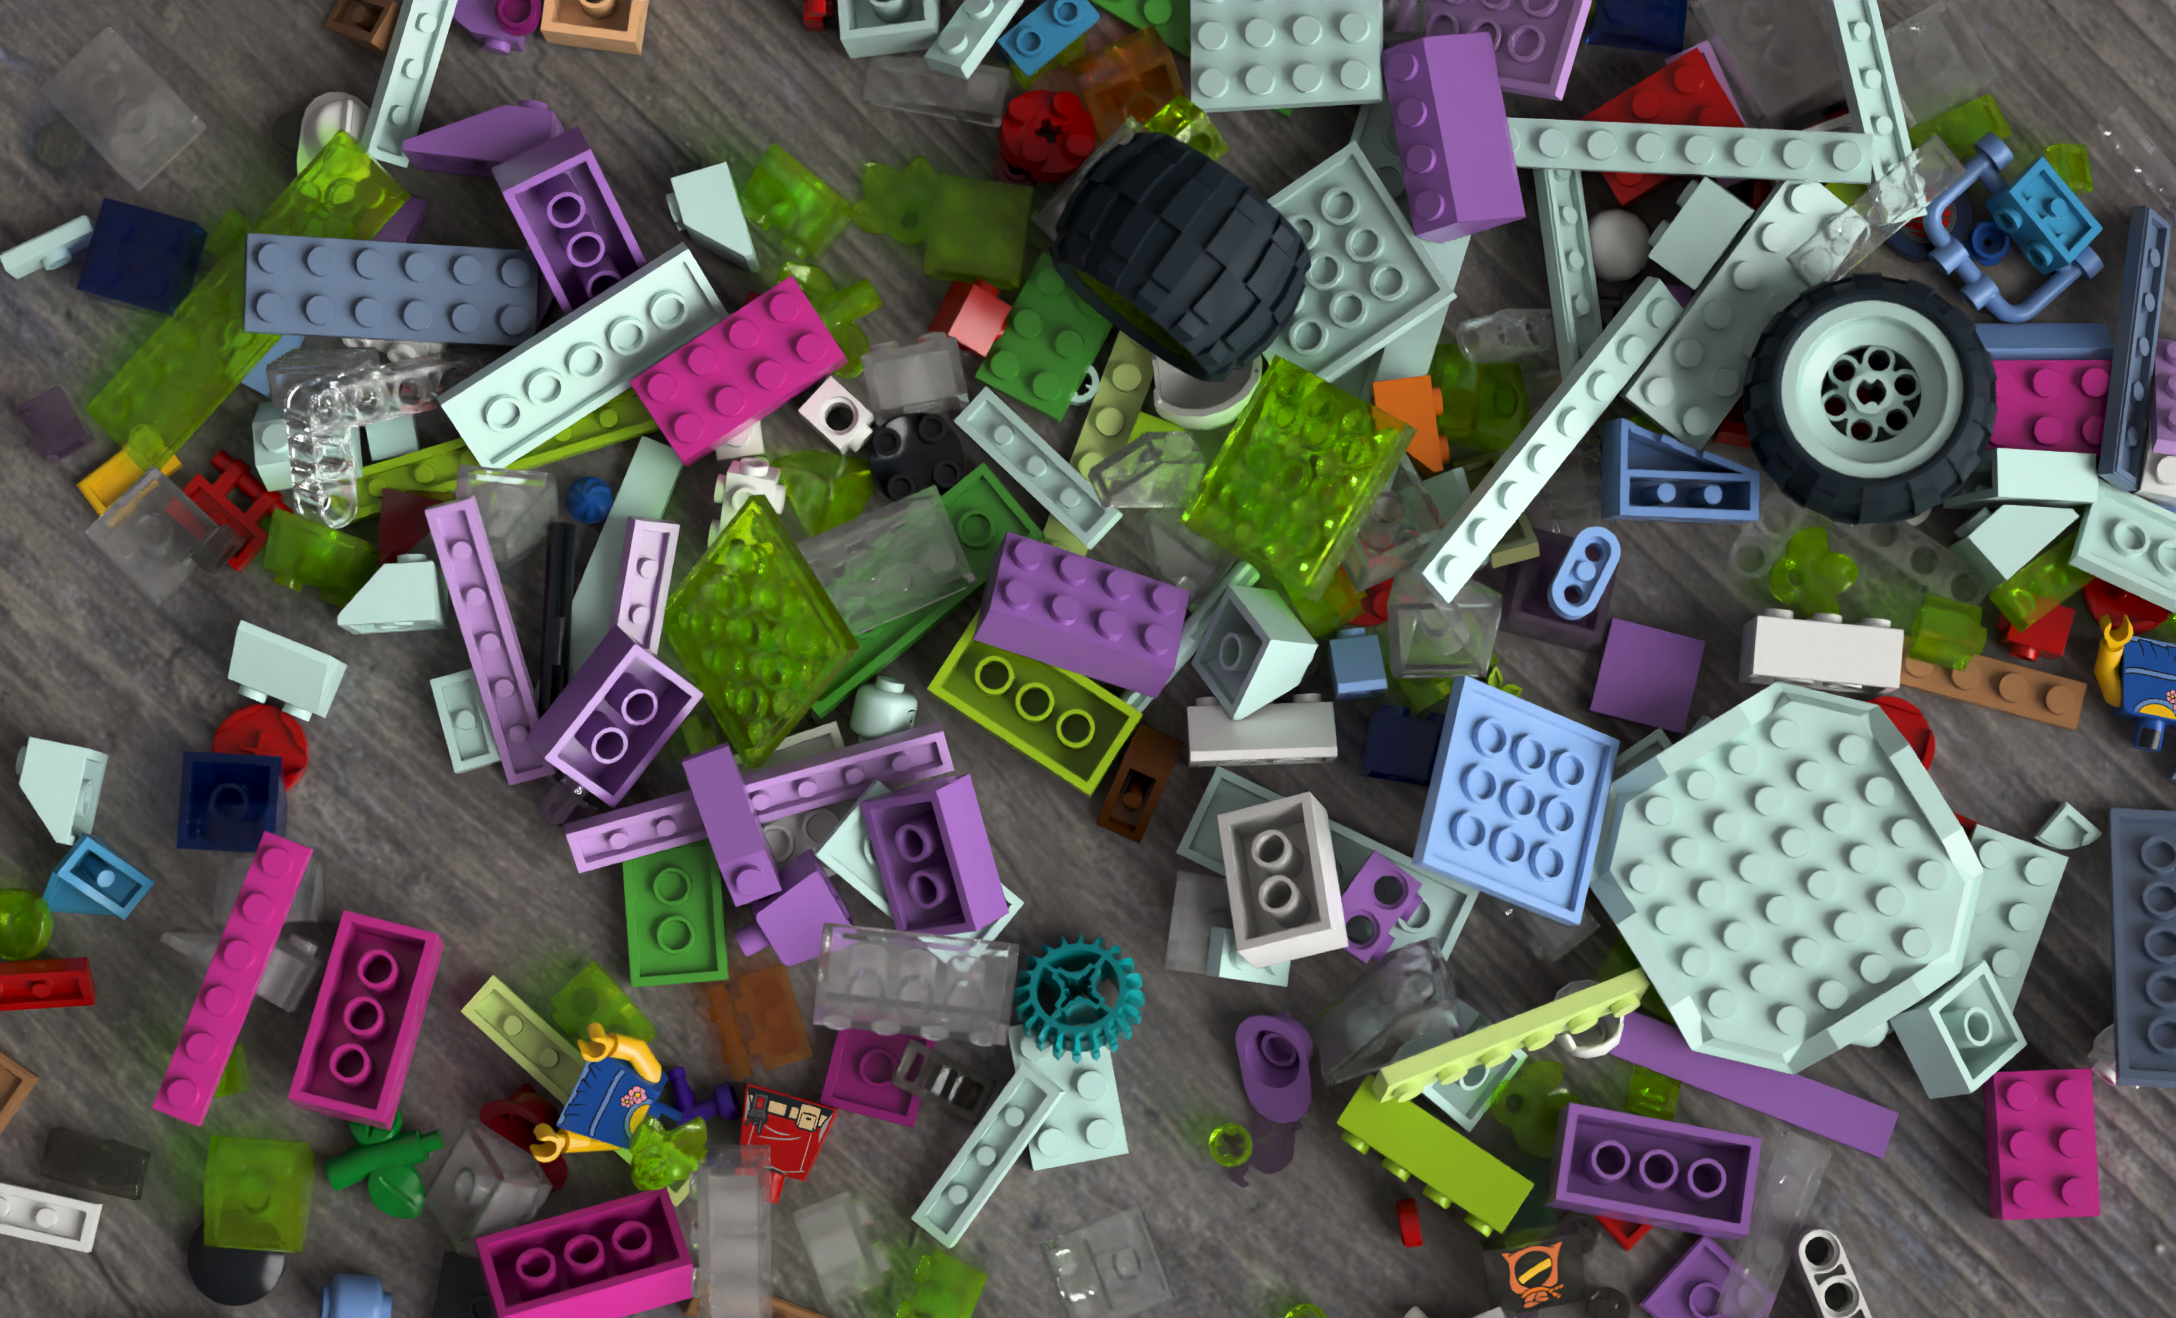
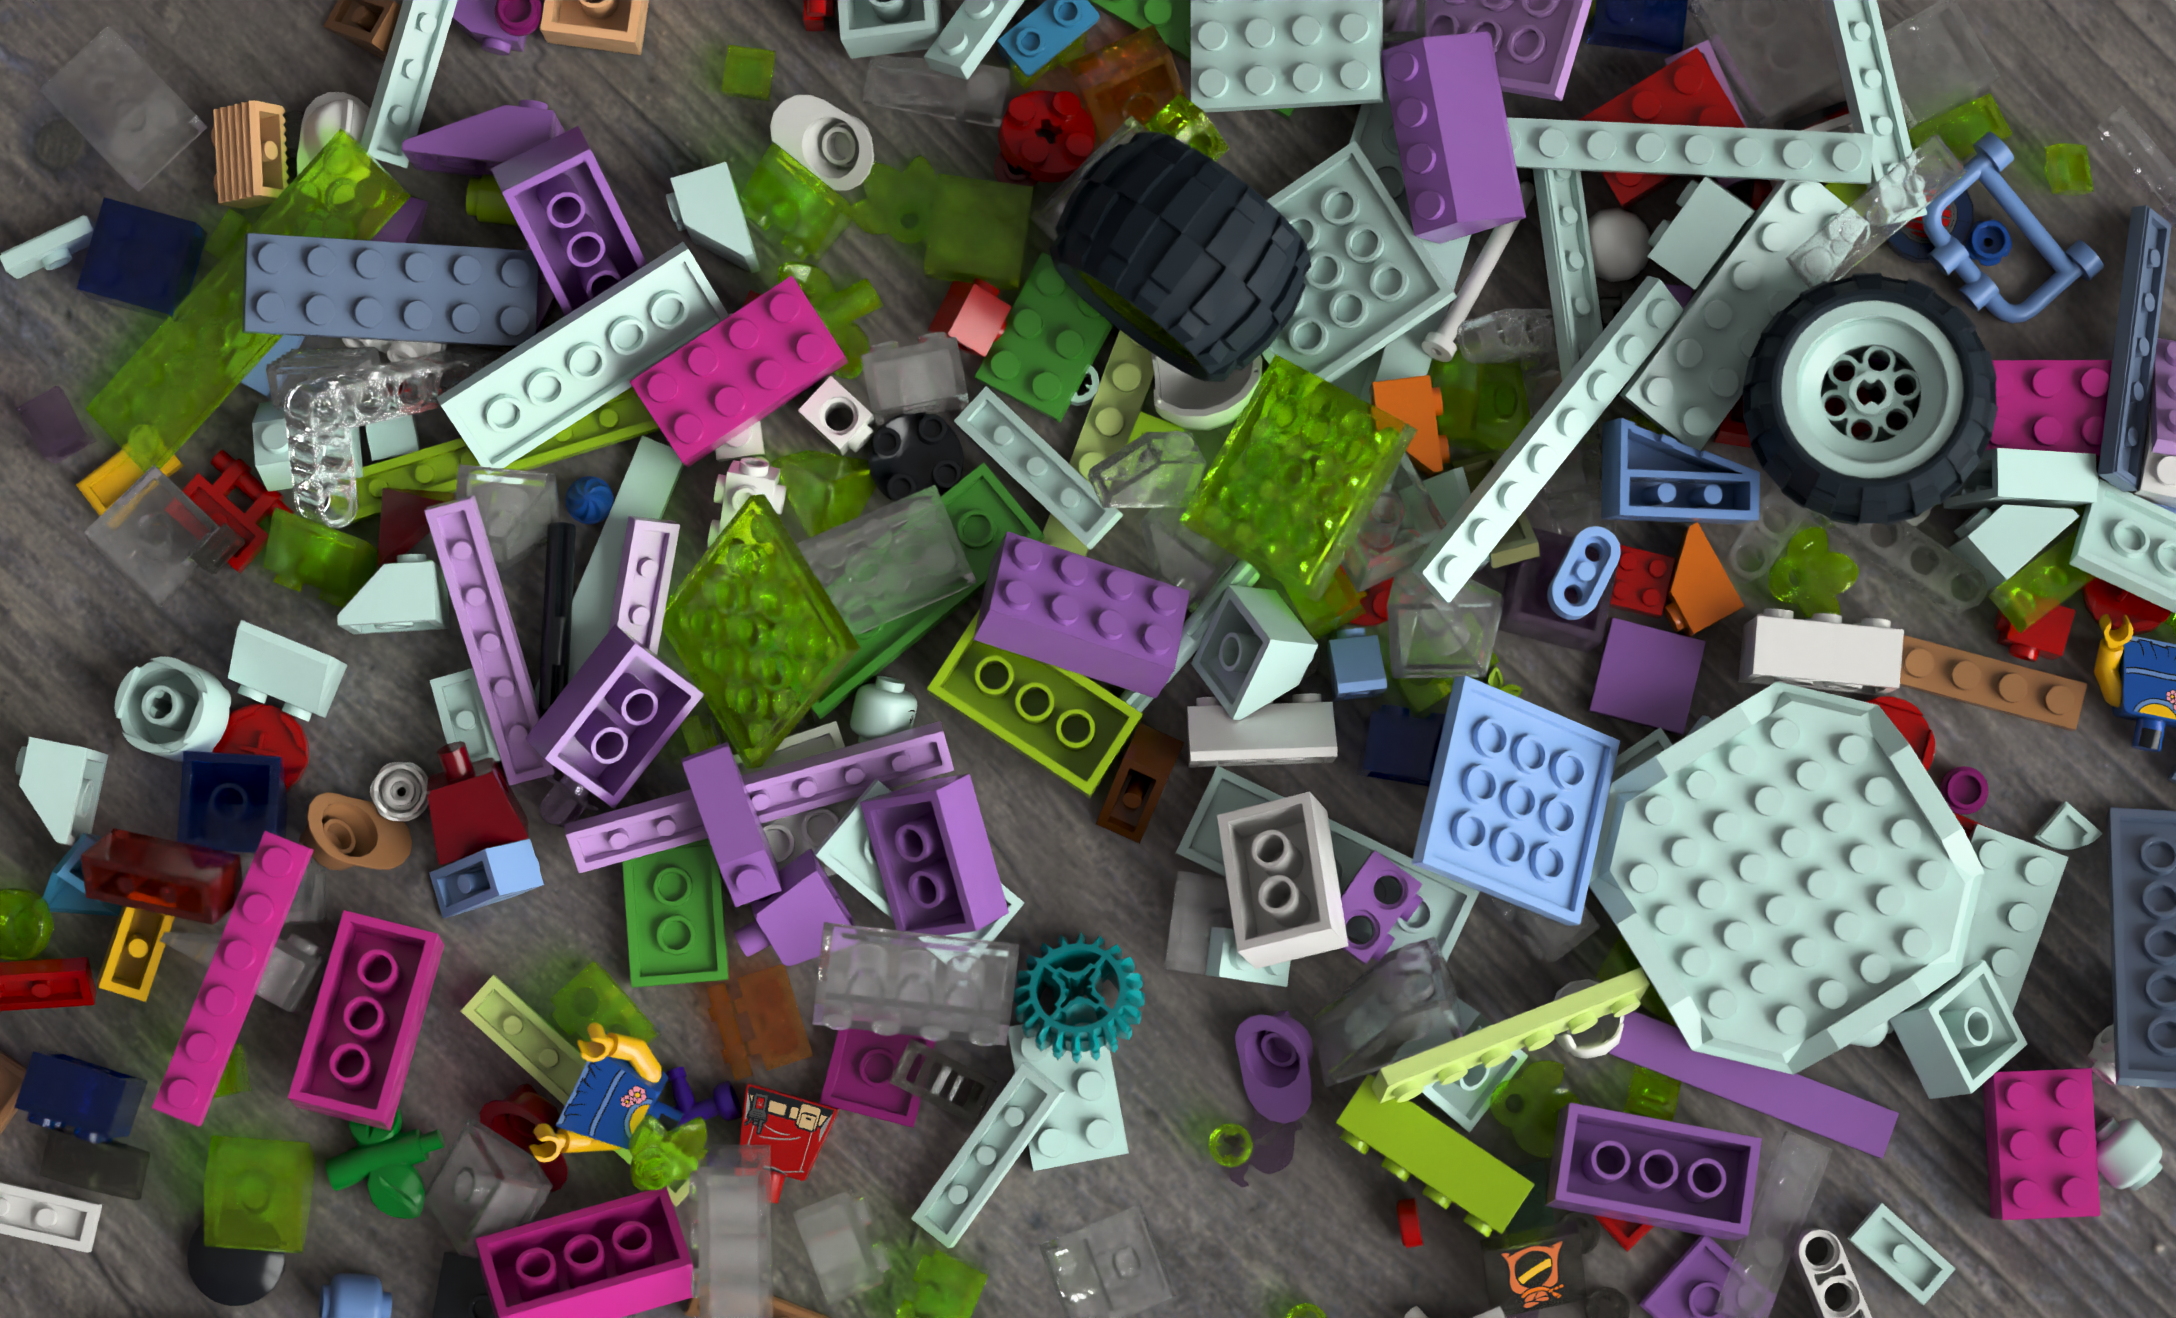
clear neon green brick [1907,594,1987,672] -> none
light blue tile [1975,323,2114,360] -> none
dark azure bracket [1984,156,2103,274] -> none
none -> clear blue brick [14,1051,148,1144]
none -> clear red brick [81,828,243,925]
none -> yellow brick [97,888,178,1002]
none -> light aqua brick [115,656,232,761]
none -> light nougat brick [211,100,290,209]
none -> medium nougat piece [299,792,412,871]
none -> white plate [370,762,429,821]
none -> dark red torso [427,741,528,865]
none -> light blue slope [429,839,544,918]
none -> lime brick [466,174,519,226]
none -> clear neon green plate [721,45,777,101]
none -> white piece [770,95,875,190]
none -> white bar [1421,181,1535,362]
none -> red piece [1600,545,1675,619]
none -> orange slope [1664,522,1745,637]
none -> light aqua plate [1847,1202,1956,1305]
none -> magenta plate [1939,766,1989,815]
none -> light aqua head [2095,1117,2163,1191]

